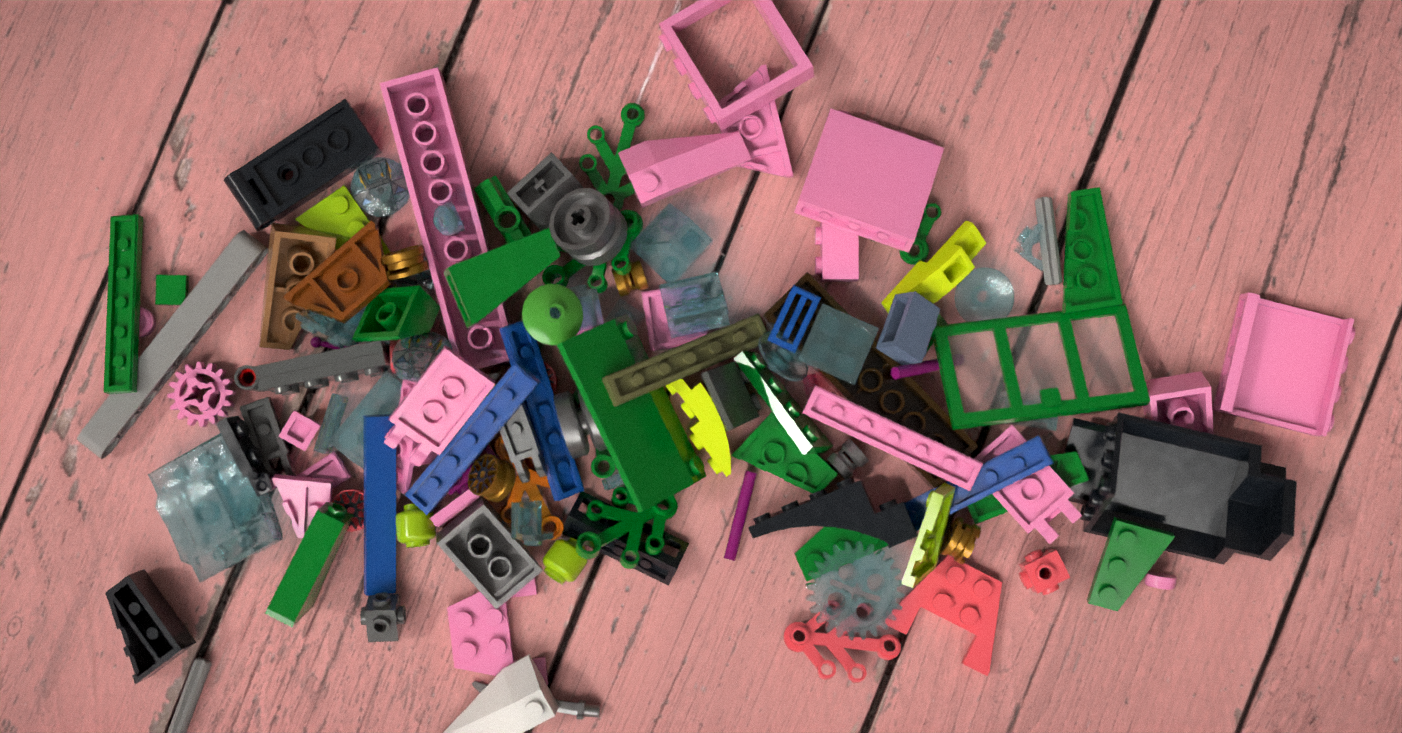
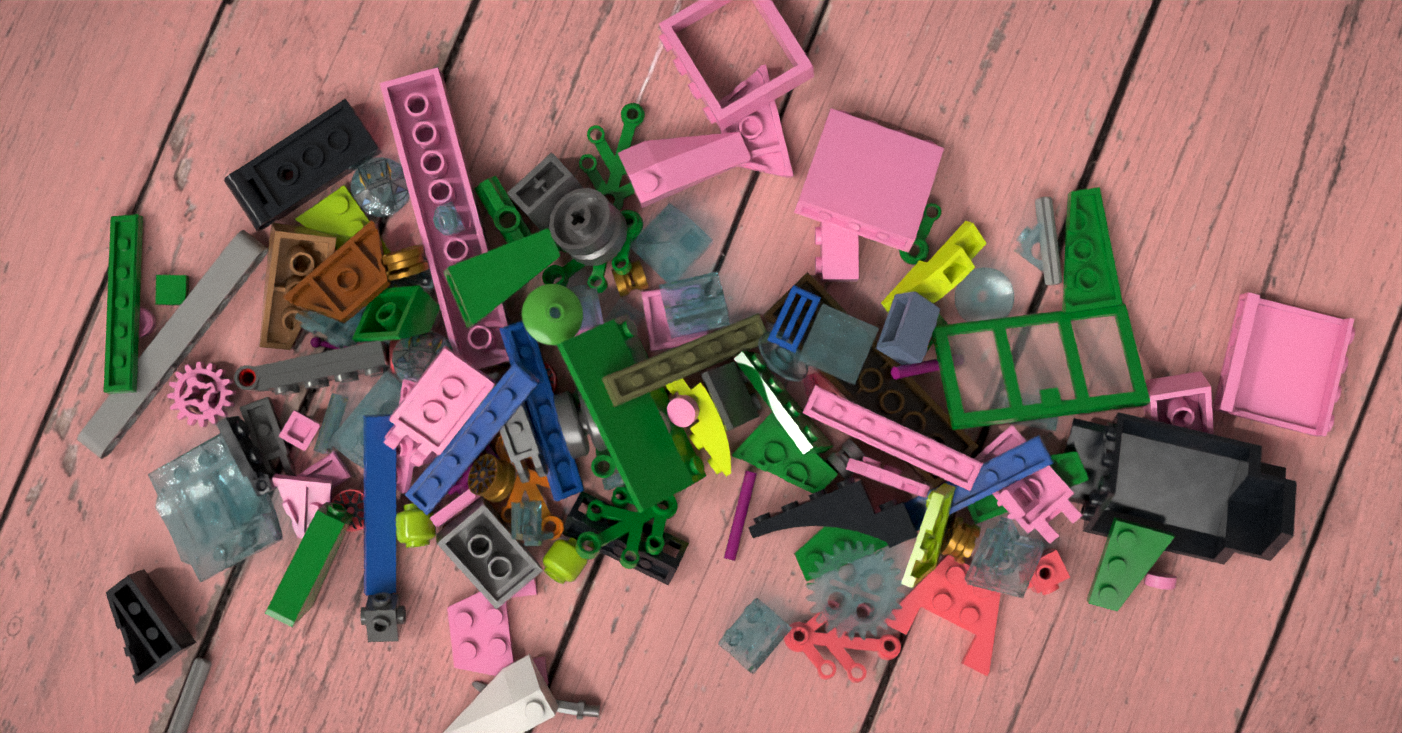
none -> bright pink tile [667,395,699,427]
none -> clear light blue bracket [718,598,792,674]
none -> bright pink wing [846,456,930,498]
none -> clear light blue bracket [964,517,1045,598]
none -> bright pink tile [997,479,1040,520]

